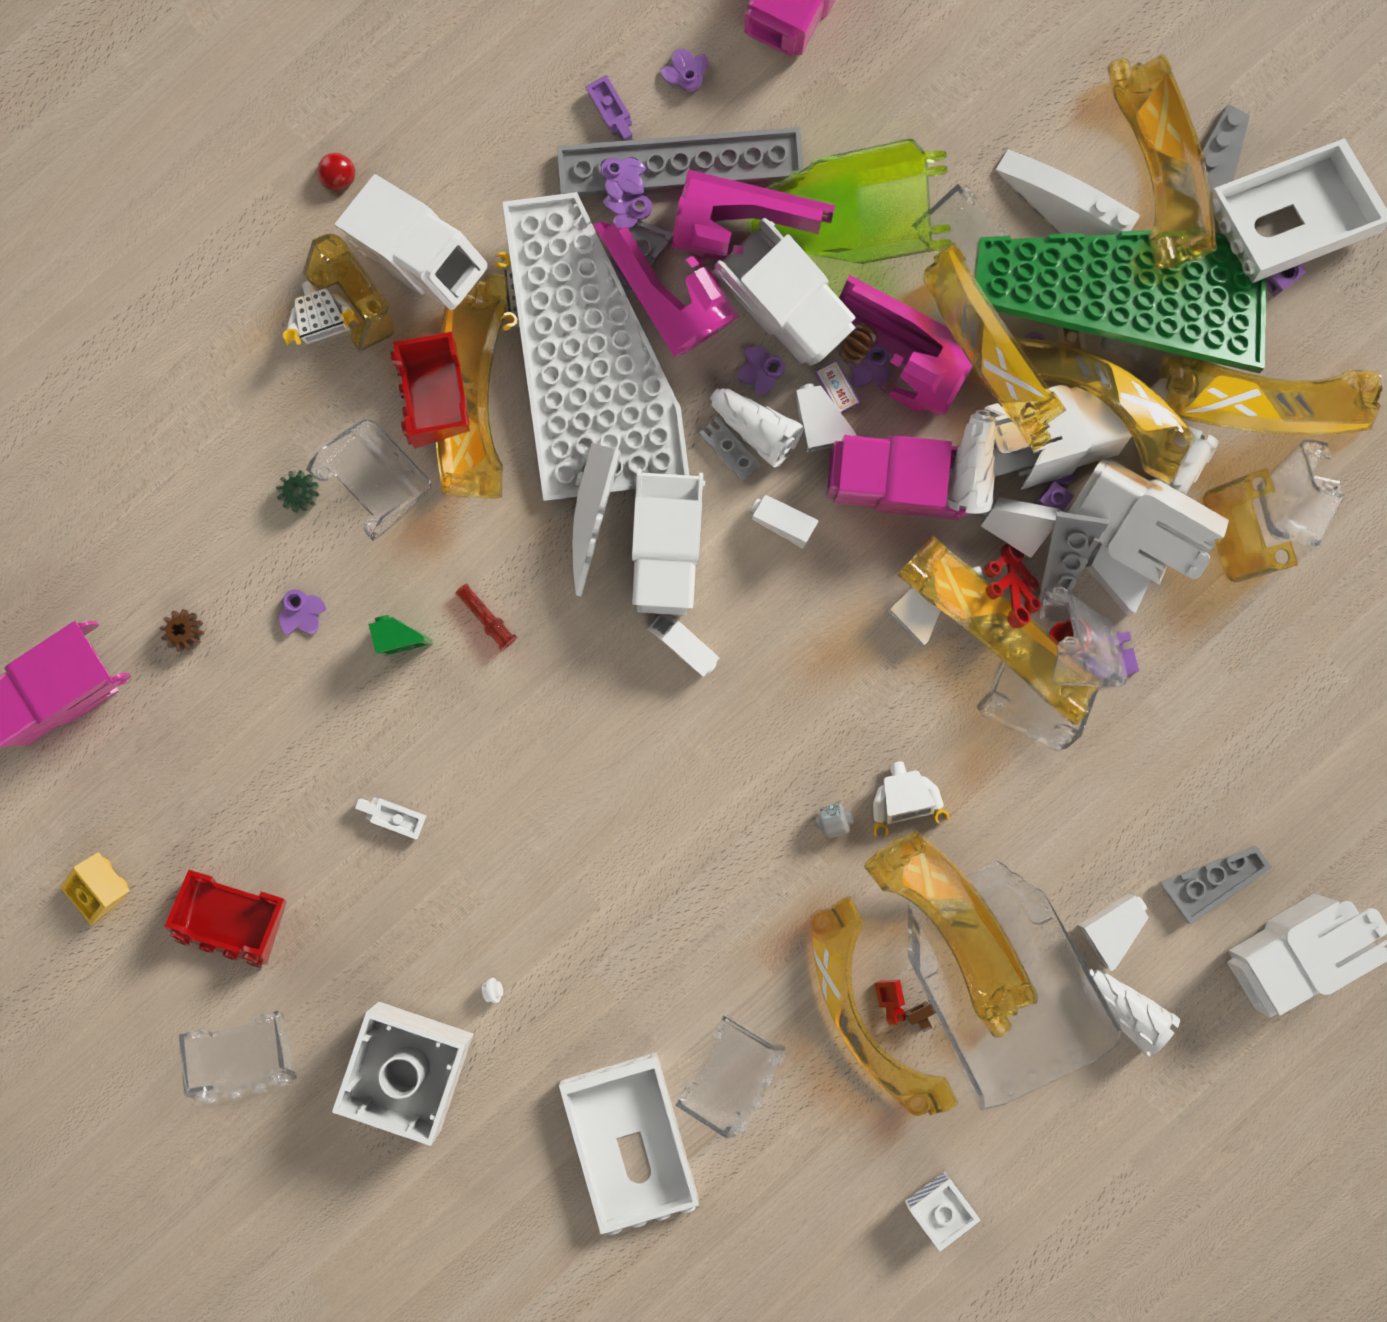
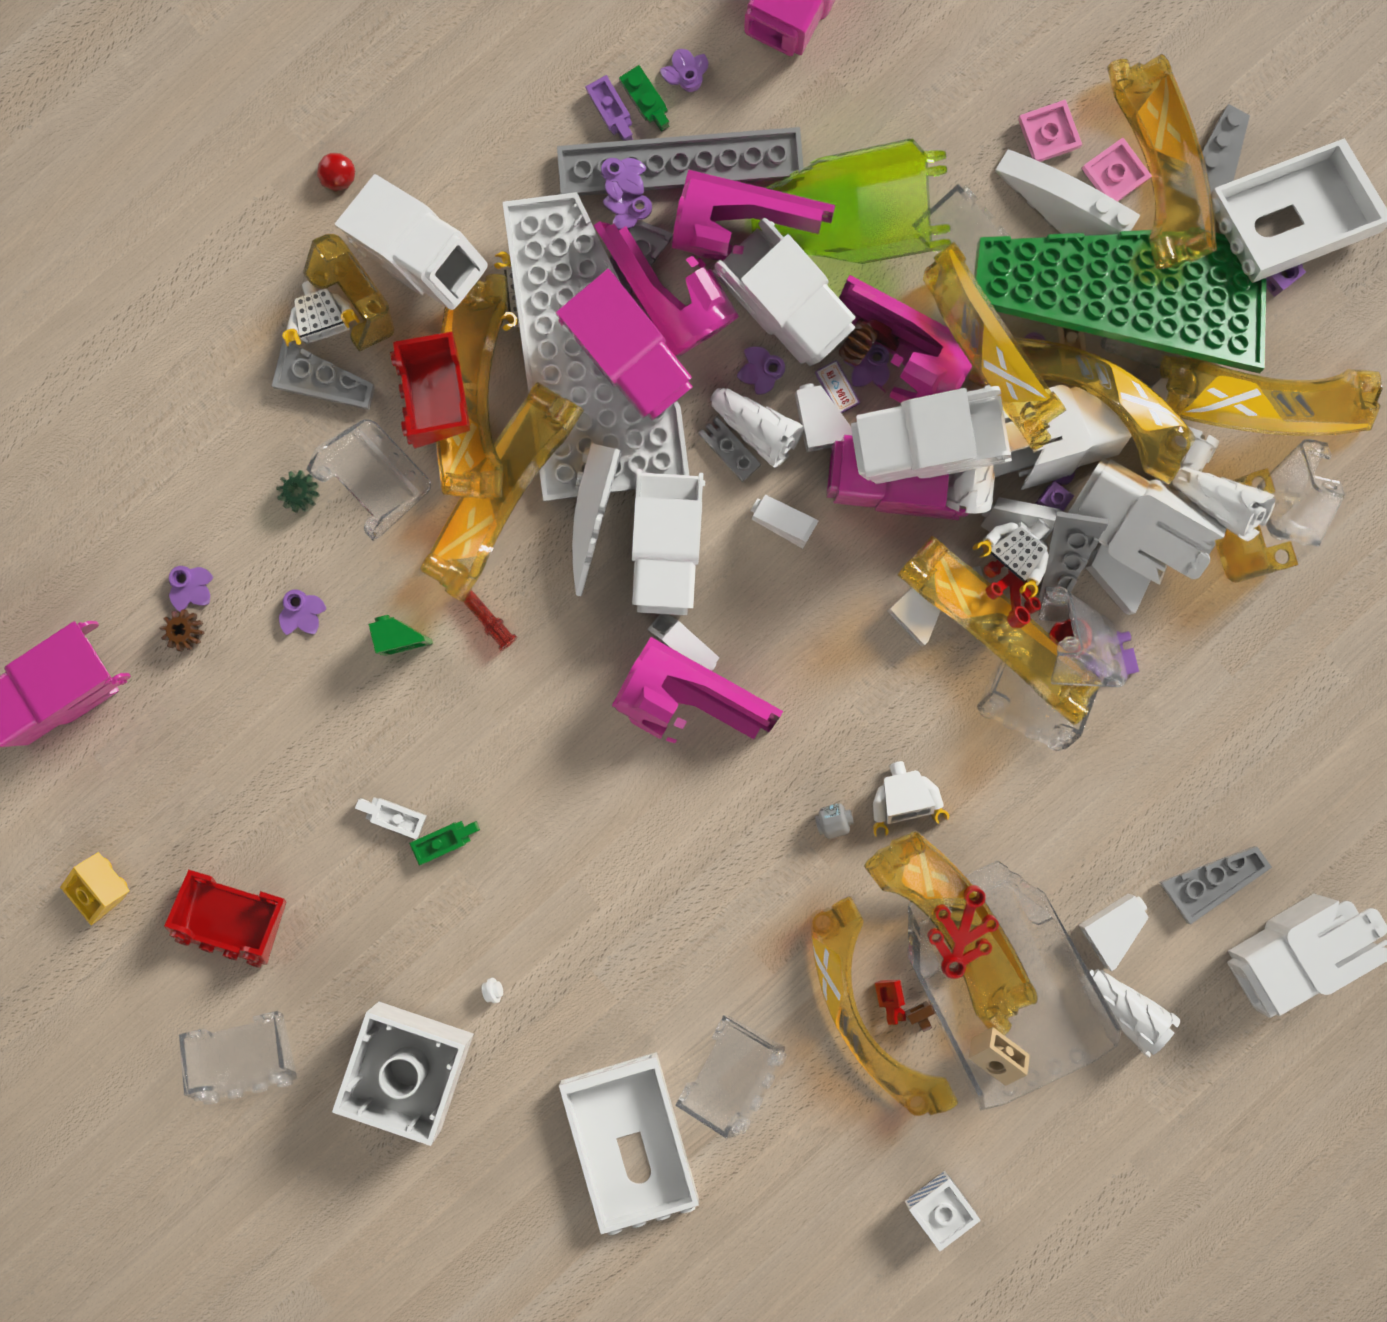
none -> medium lavender plate [169,566,213,612]
none -> light grey wing [272,339,375,410]
none -> green hinge [409,821,481,866]
none -> clear yellow panel [420,382,584,602]
none -> dark pink piece [555,269,693,421]
none -> dark pink piece [612,637,783,743]
none -> green hinge [619,65,670,132]
none -> white piece [851,385,1012,484]
none -> dark red tile [854,318,900,351]
none -> red plant [927,885,999,979]
none -> tan brick [968,1027,1030,1086]
none -> white torso [973,519,1050,599]
none -> bright pink plate [1018,99,1082,162]
none -> bright pink plate [1082,138,1152,202]
none -> white cone [1172,467,1276,541]

